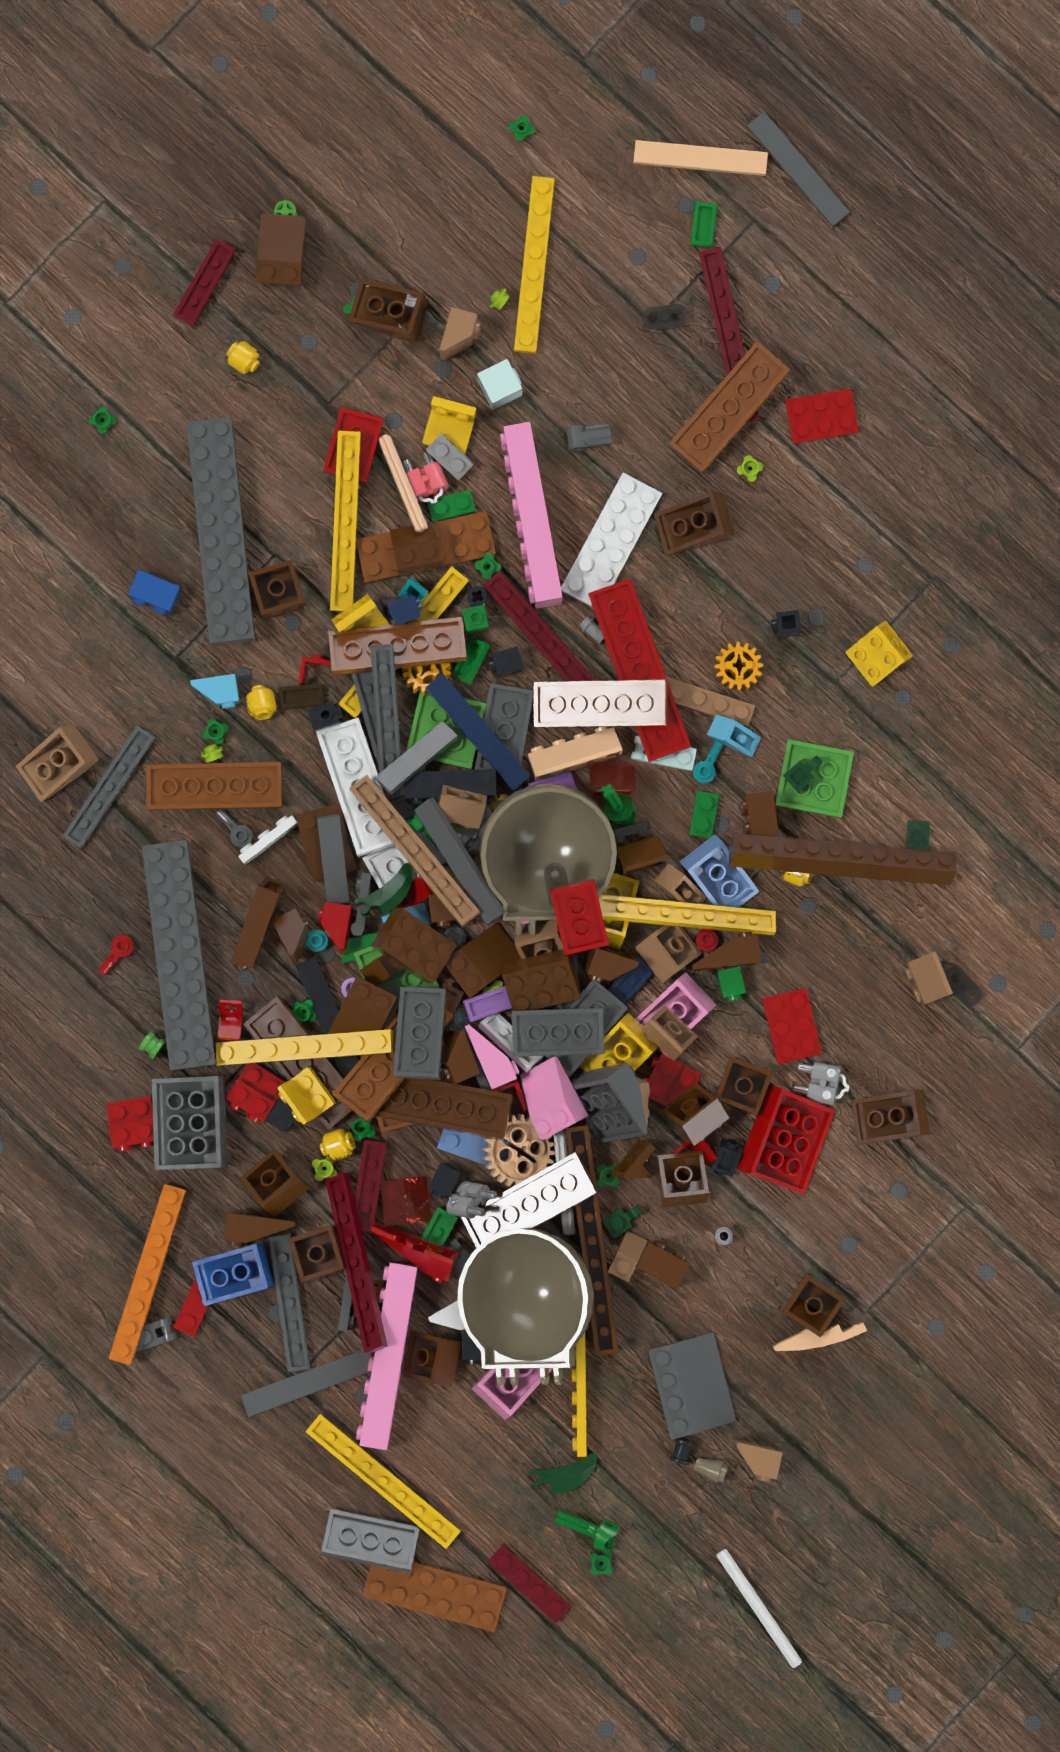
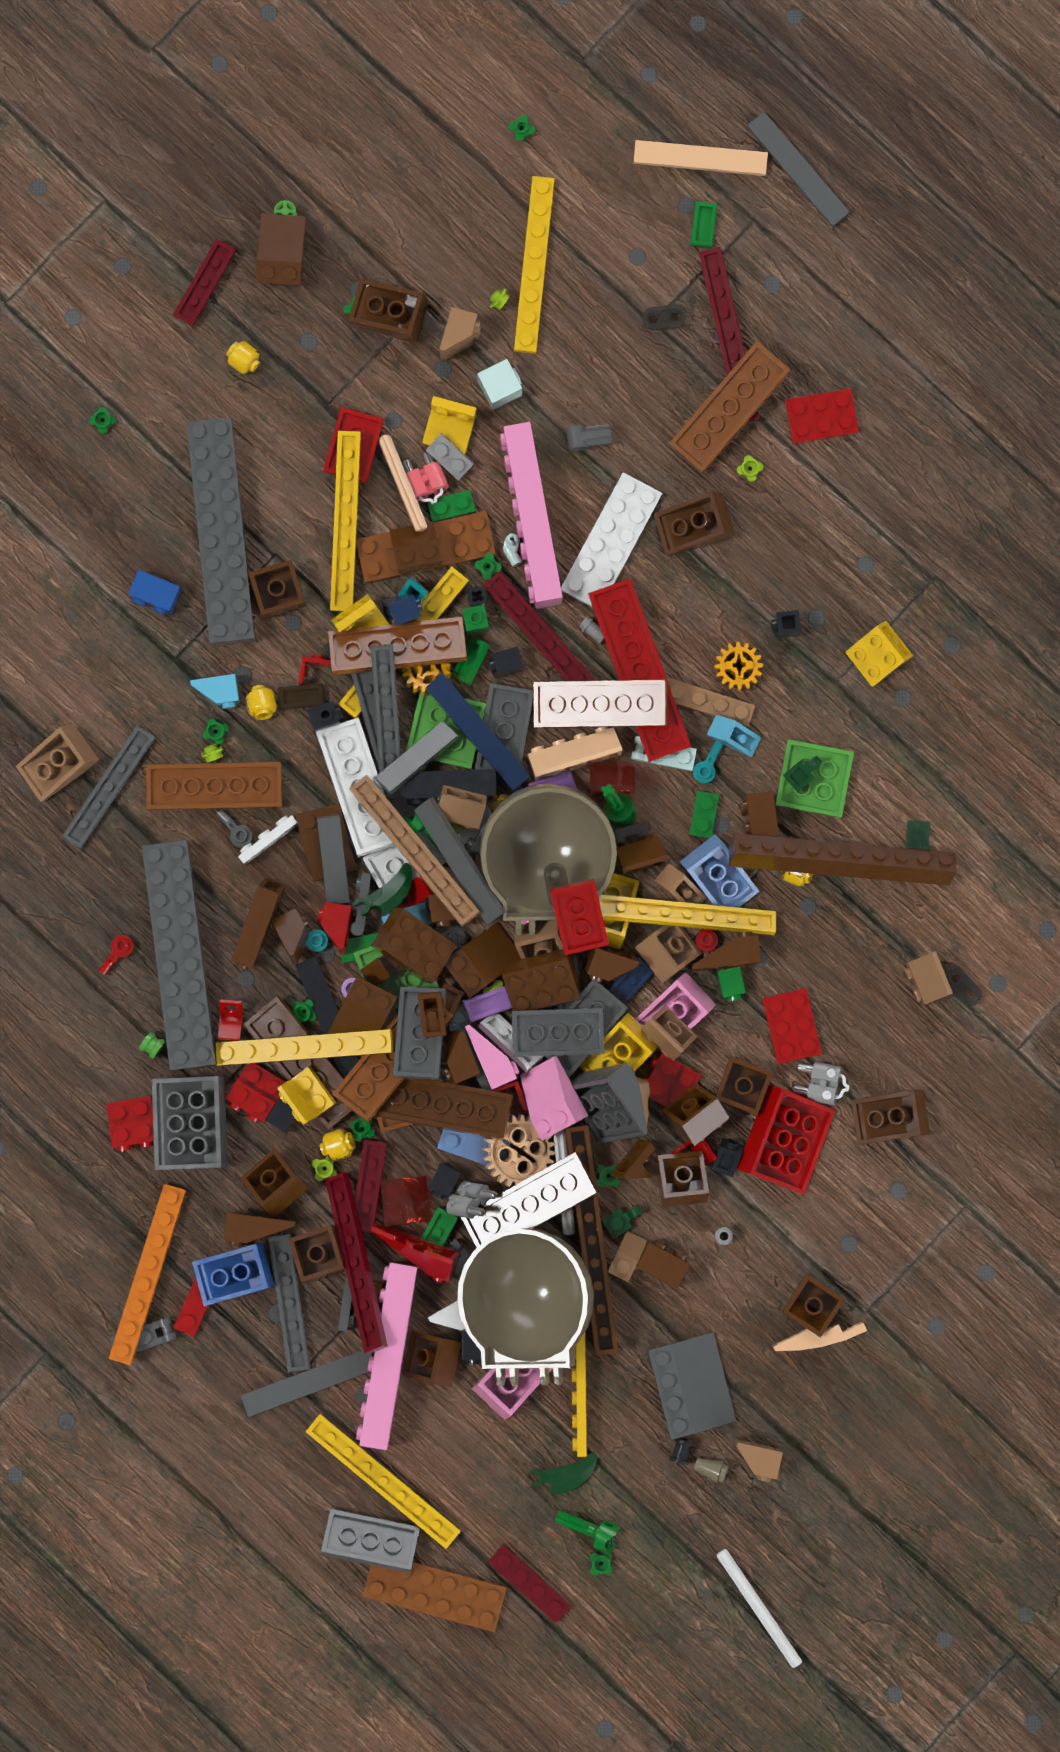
none -> reddish brown slope [418,991,447,1037]
none -> light aqua arm [503,533,522,567]

